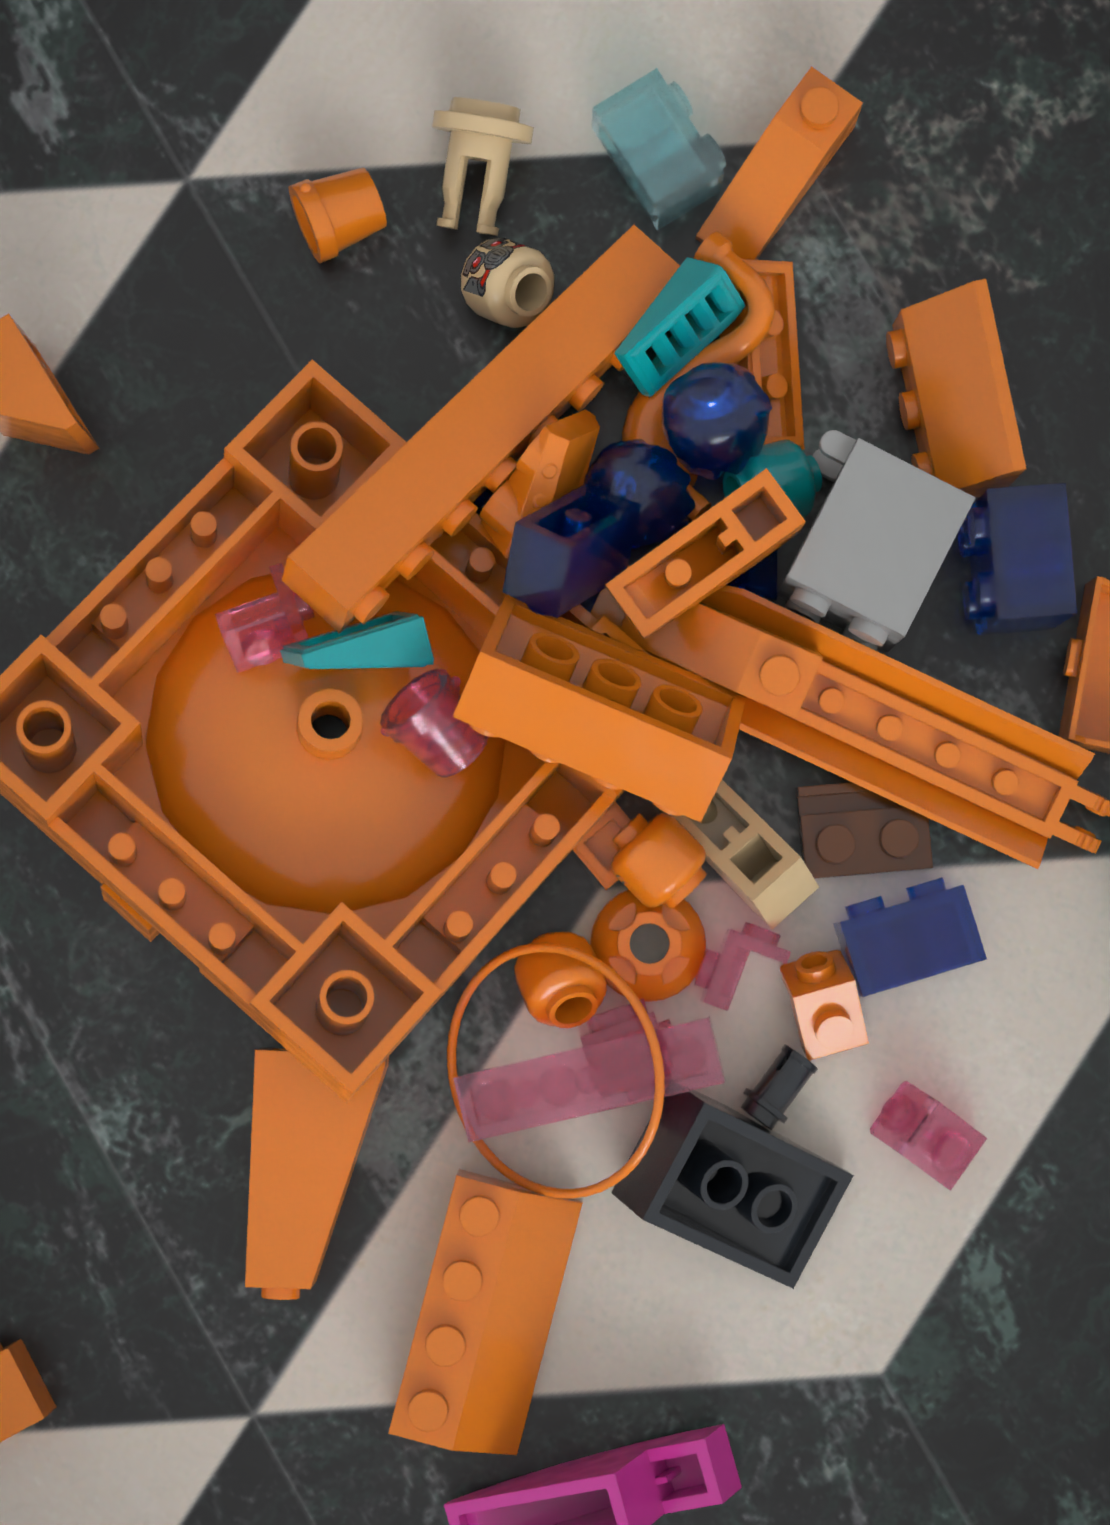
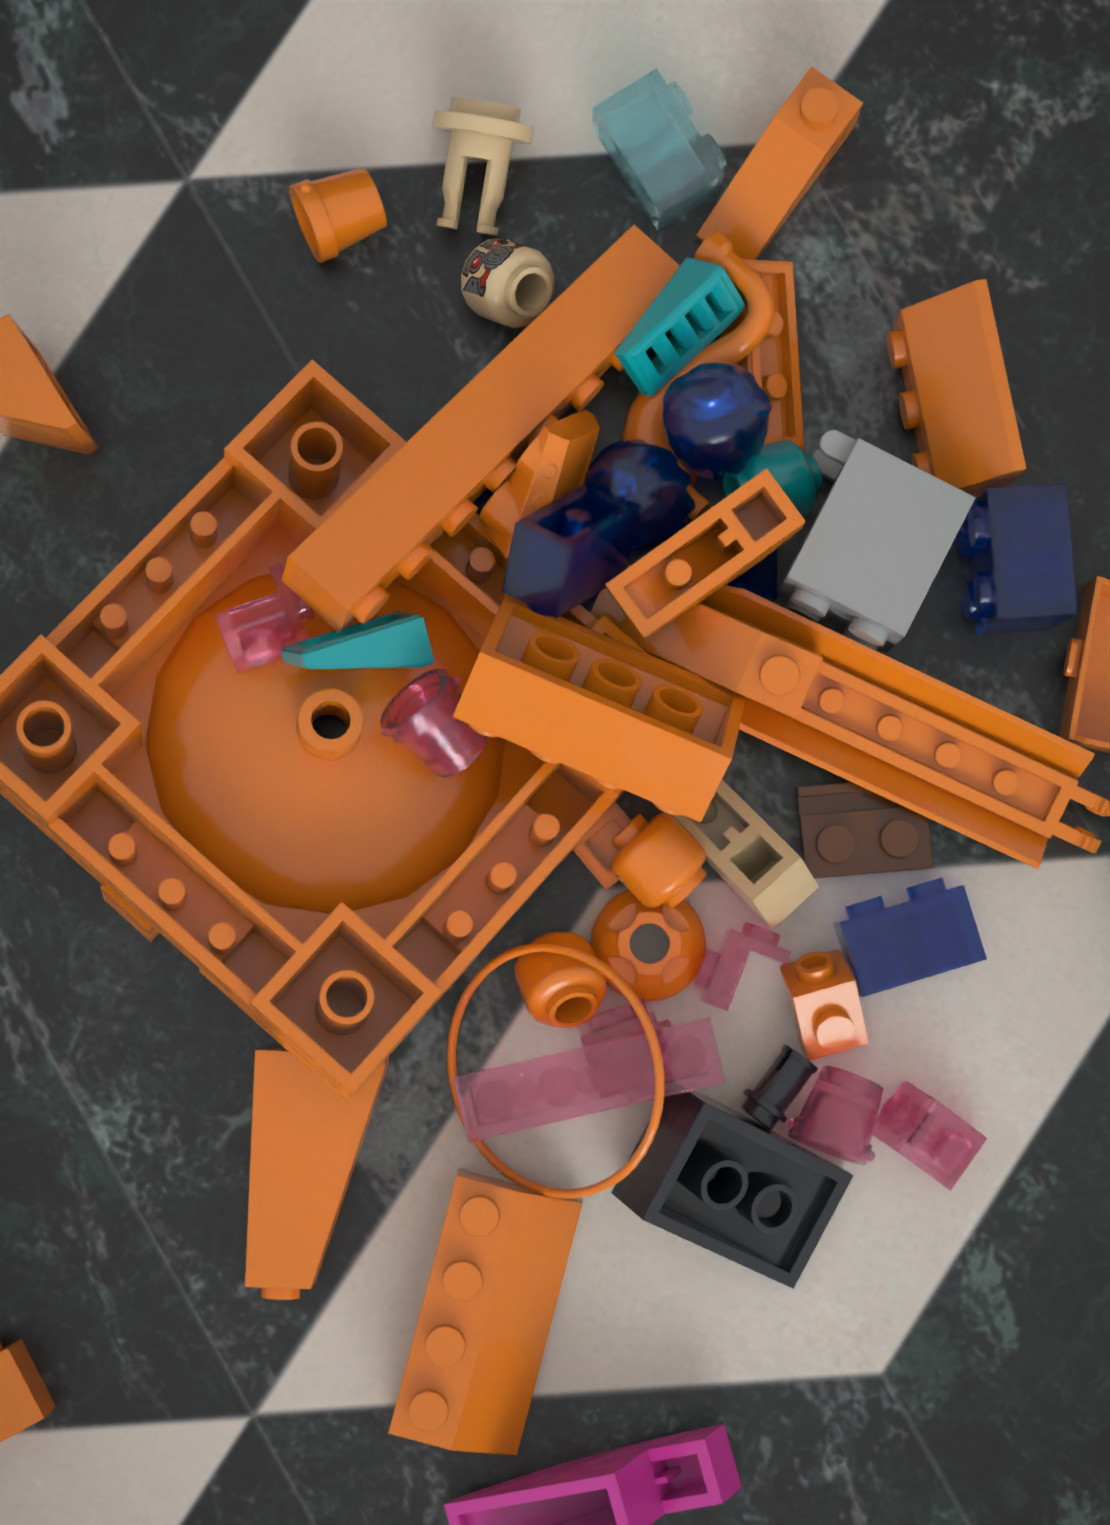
none -> clear pink piece [786,1066,884,1166]

